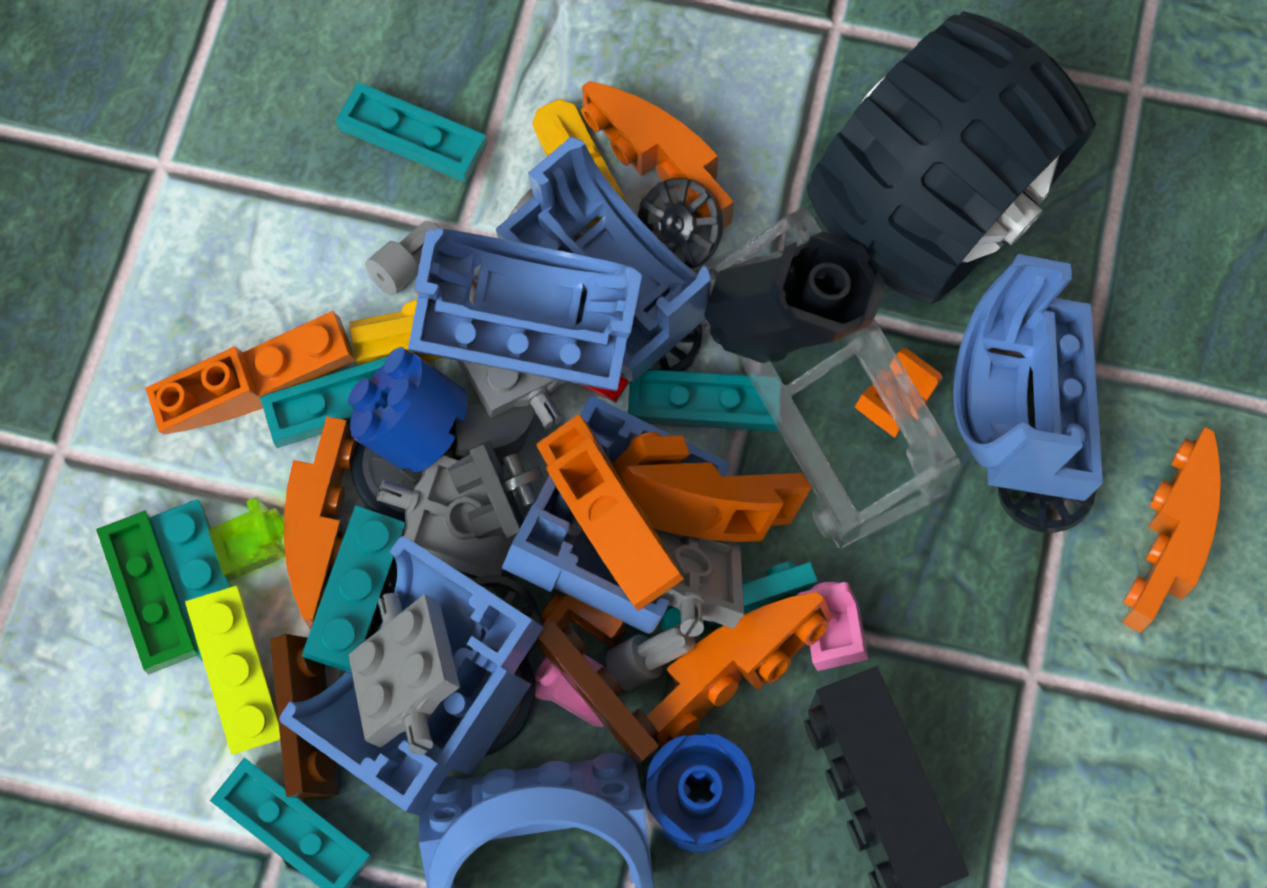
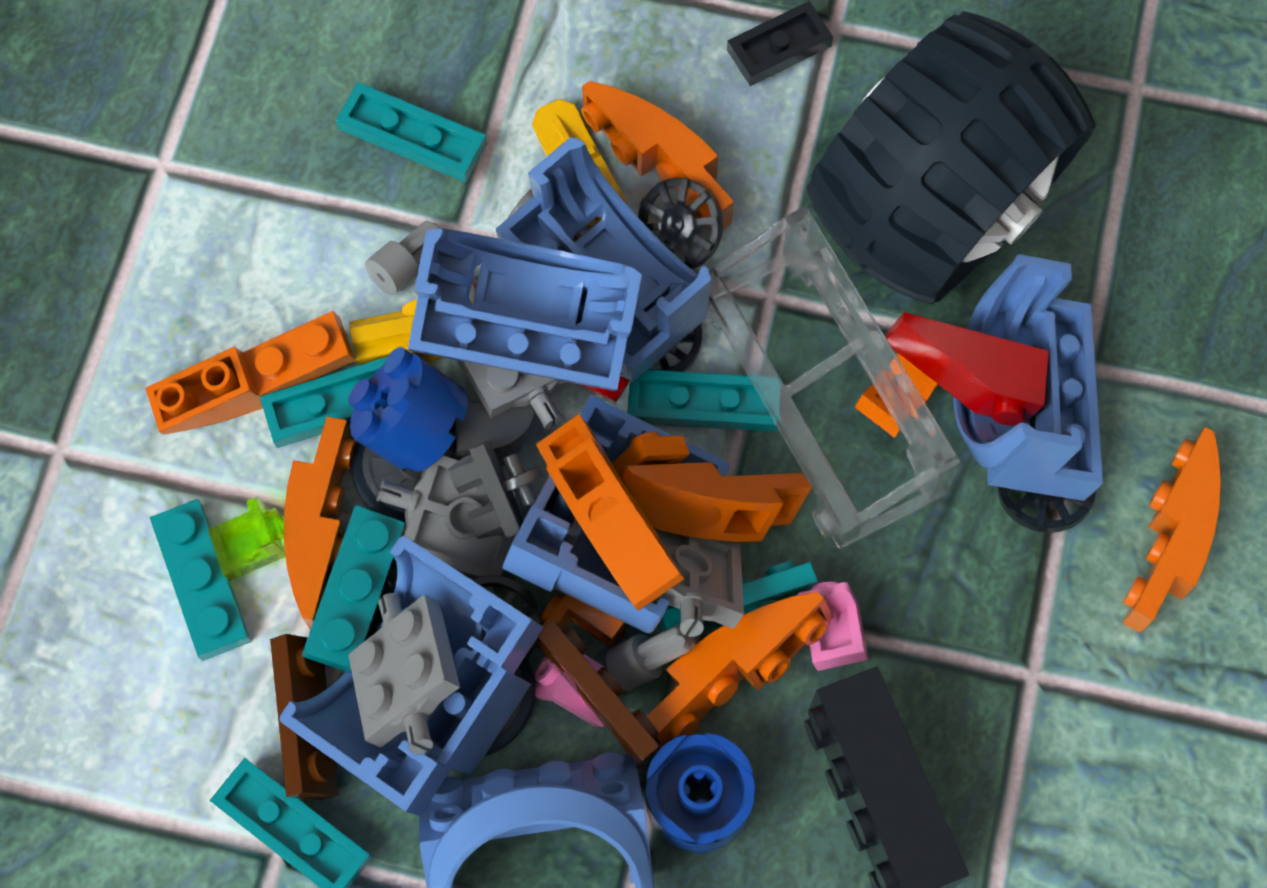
green plate [96,510,197,675] -> none
neon yellow plate [185,585,280,755] -> none
black brick [704,232,886,364] -> none
none -> black plate [727,1,833,86]
none -> red slope [884,312,1049,426]

